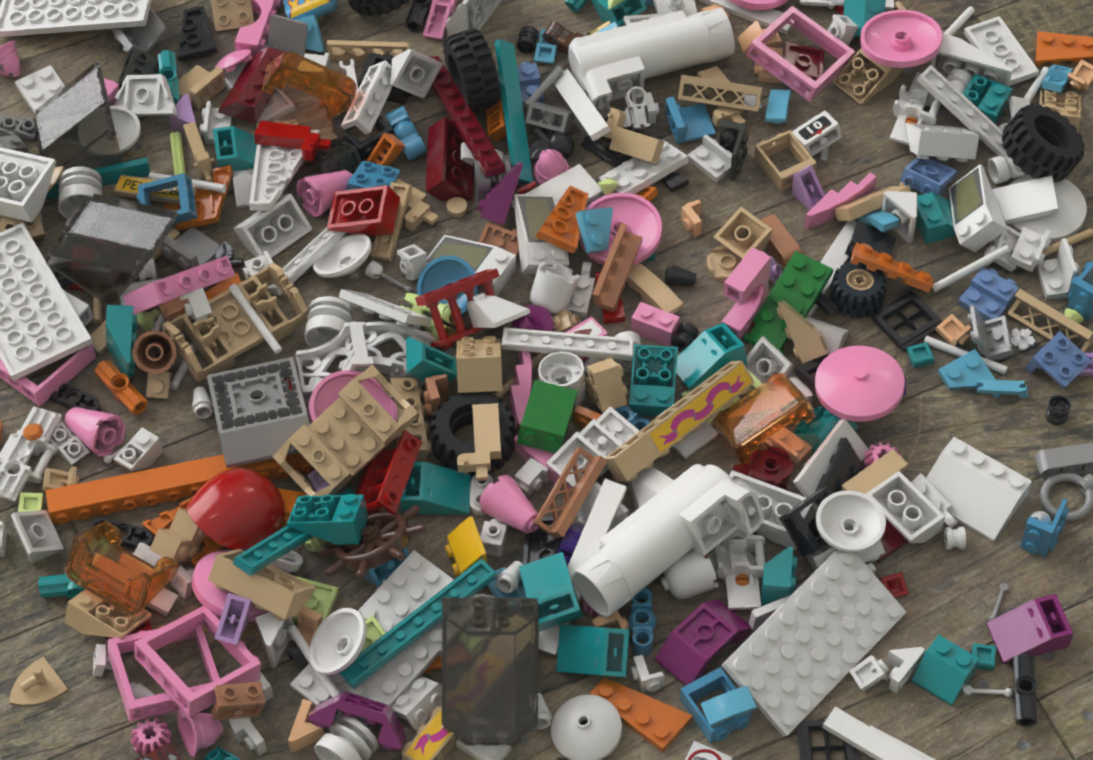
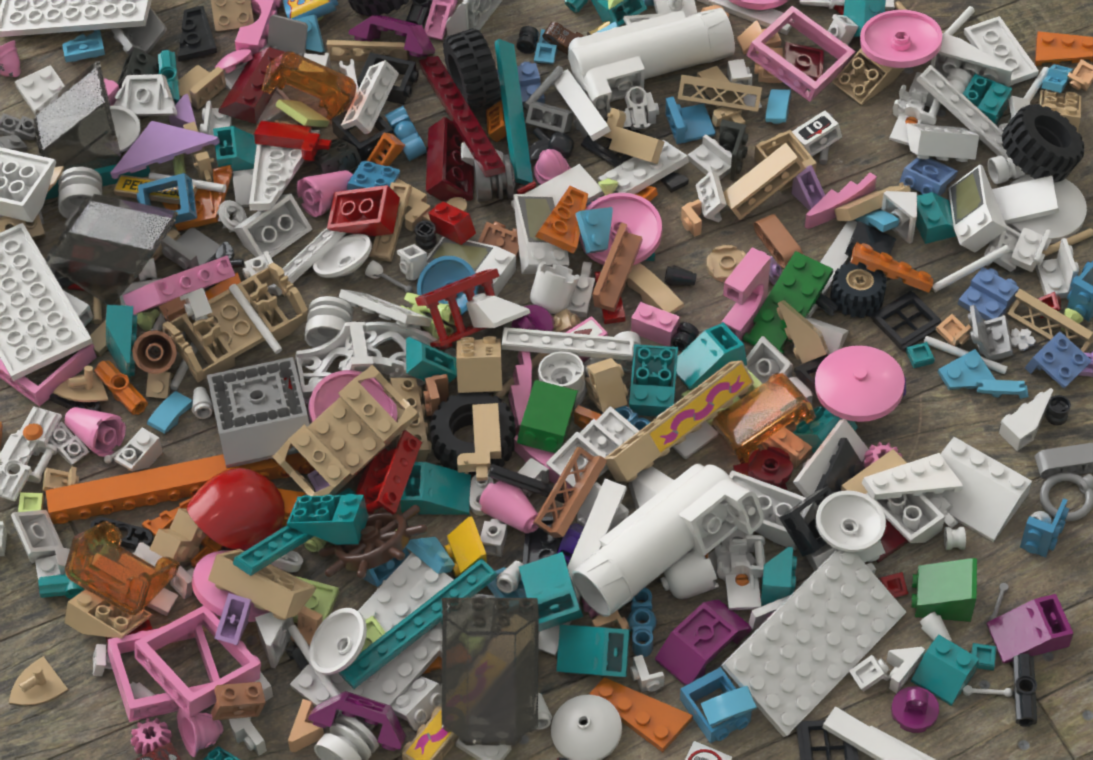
white slope [390,49,443,99] -> none
magenta slope [477,161,523,225] -> none
tan slope [714,207,773,259] -> none
none -> white slope [35,546,85,579]
none -> tan shield [53,366,108,402]
none -> medium azure wing [62,30,105,63]
none -> lavender tile [111,121,219,179]
none -> medium azure slope [147,391,193,434]
none -> white gear [216,200,247,232]
none -> yellowish green tile [275,99,330,127]
none -> magenta slope [348,15,435,57]
none -> medium azure wing [406,537,455,574]
none -> black wheel [415,221,437,250]
none -> red brick [428,201,476,245]
none -> black axle [487,464,570,503]
none -> white bracket [696,170,727,222]
none -> tan brick [723,143,806,220]
none -> white brick [727,59,753,86]
none -> white wing [862,453,963,500]
none -> magenta tile [891,686,939,733]
none -> slope [911,558,977,622]
none -> white cone [920,612,952,641]
none -> white slope [999,388,1053,451]
none -> red slope [1038,291,1061,318]

